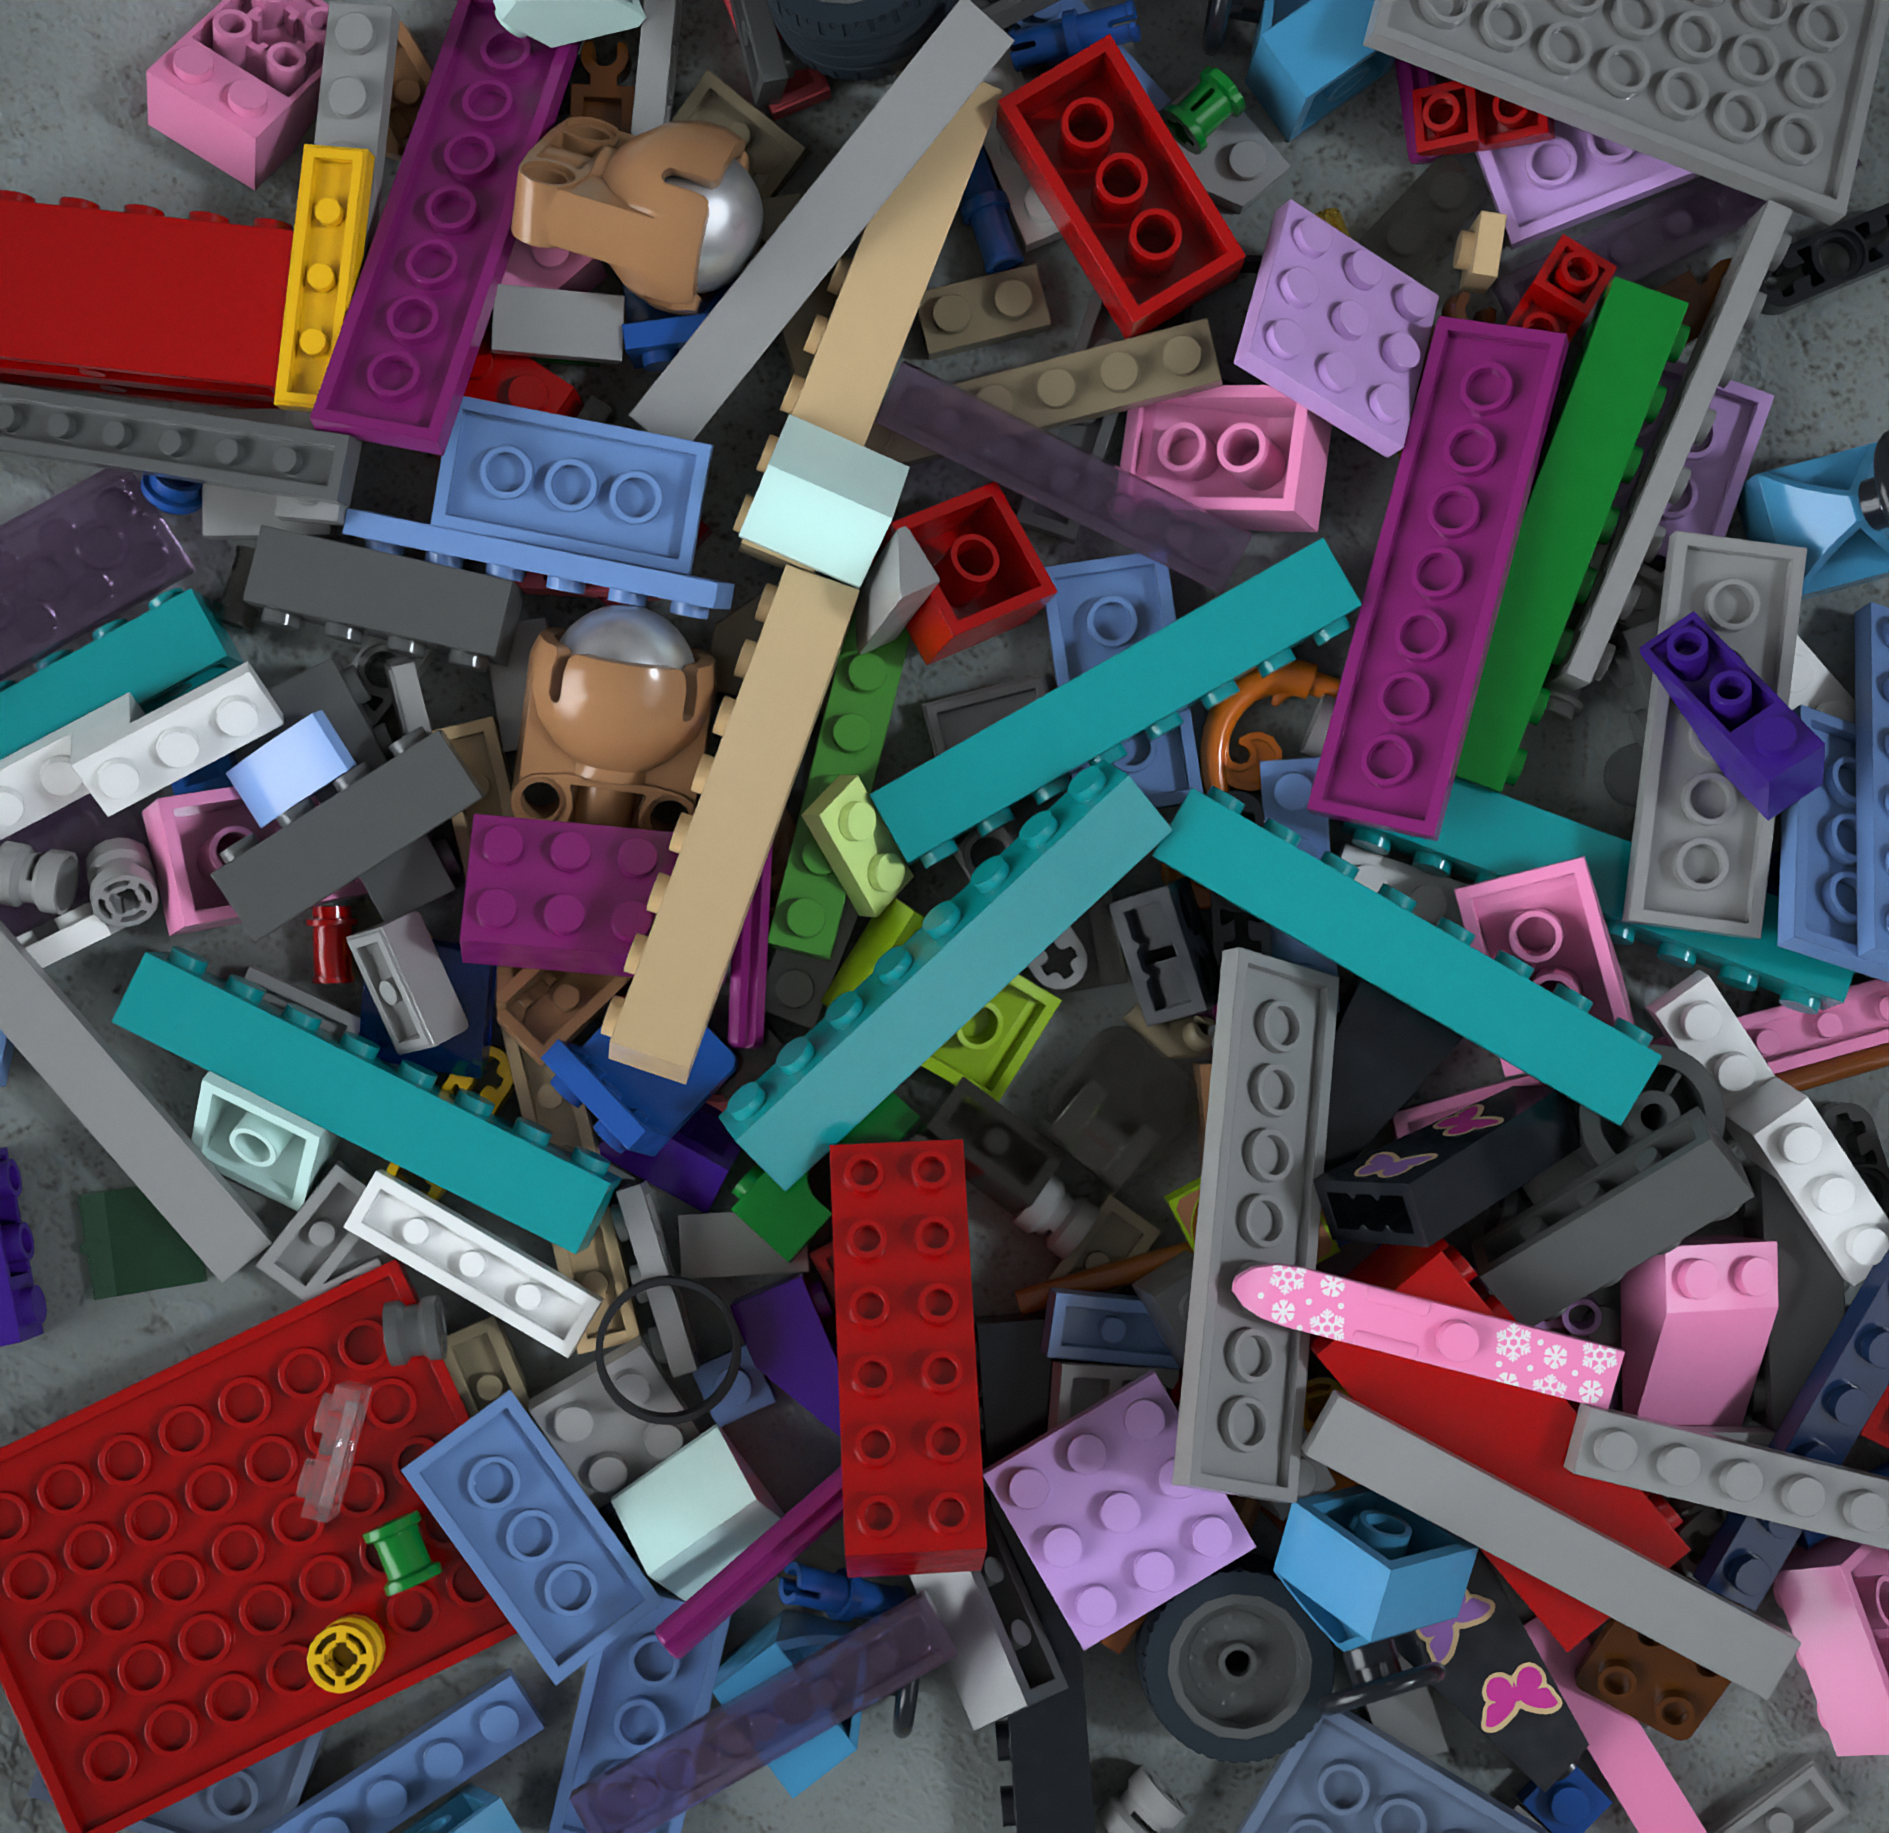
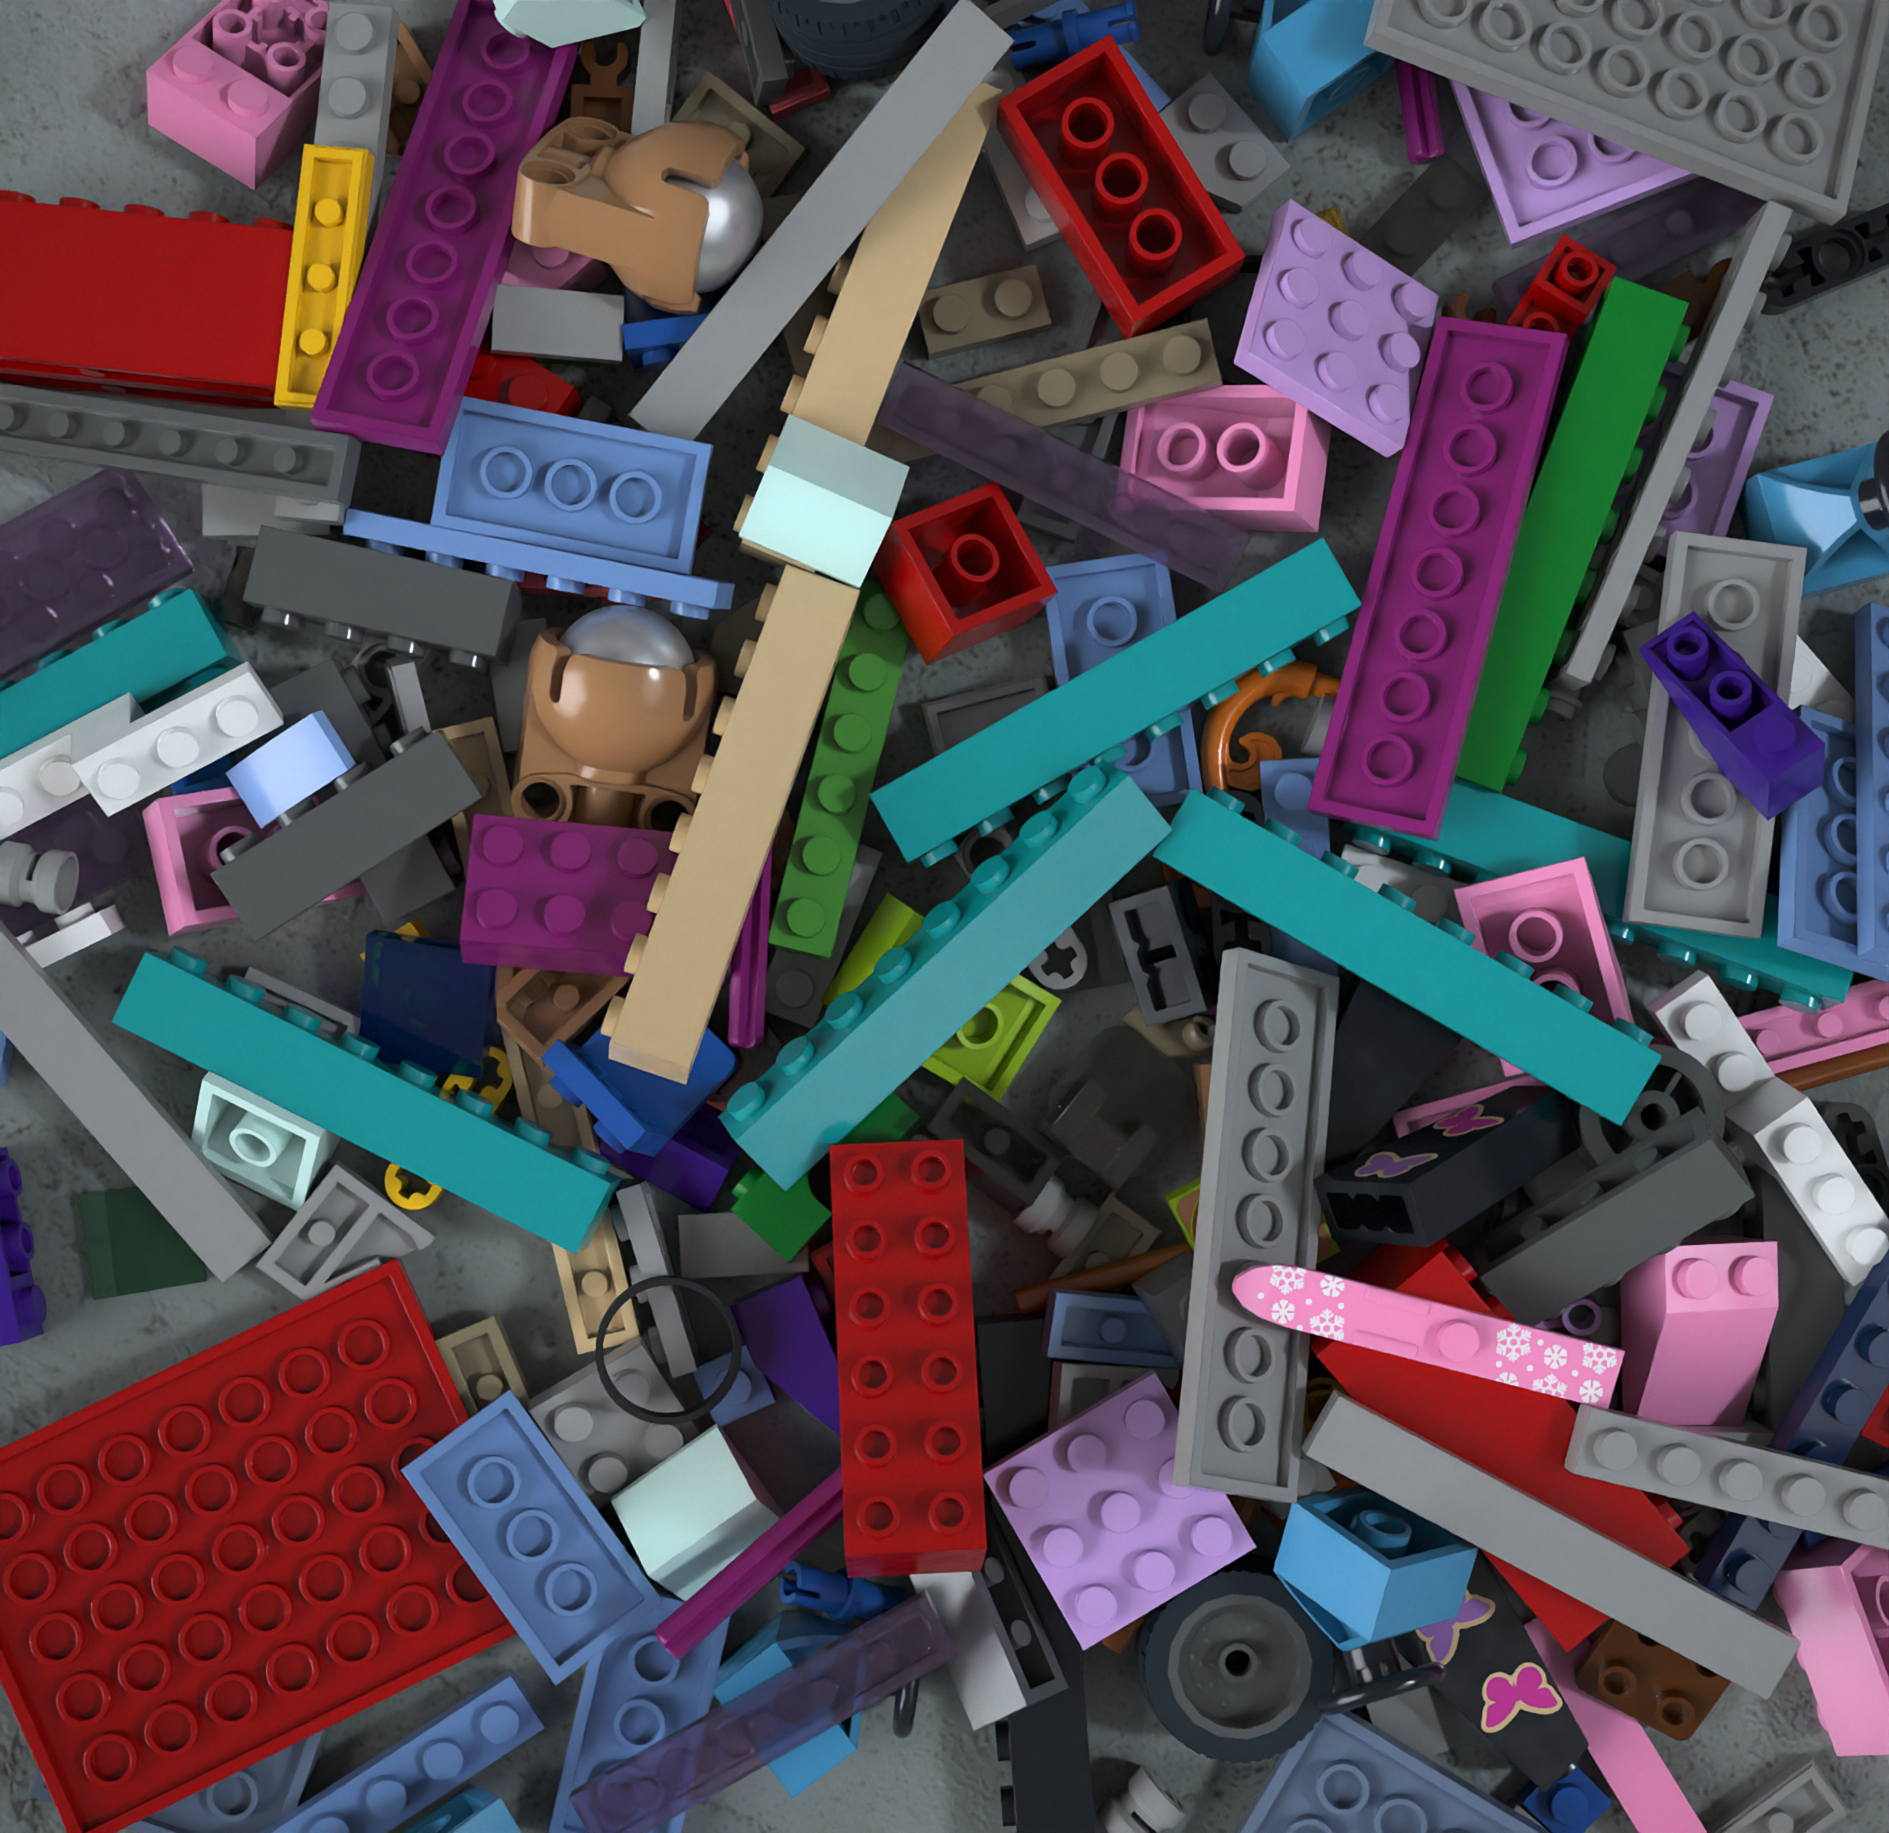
light grey wheel [85,837,159,927] -> none
blue plate [141,474,202,515] -> none
clear plate [296,1380,373,1523] -> none
red pin [306,906,358,984] -> none
yellow wheel [307,1614,386,1694] -> none
white plate [343,1169,605,1358] -> none
light grey slope [346,911,469,1055] -> none
green bush [362,1510,443,1596] -> none
dark grey wheel [382,1294,448,1366] -> none
yellowish green plate [802,775,914,917] -> none
light grey slope [855,526,940,655] -> none
blue pin [959,144,1024,275] -> none
green bush [1160,66,1246,155] -> none
red slope [1412,81,1555,156] -> none
tan plate [1453,211,1507,295] -> none

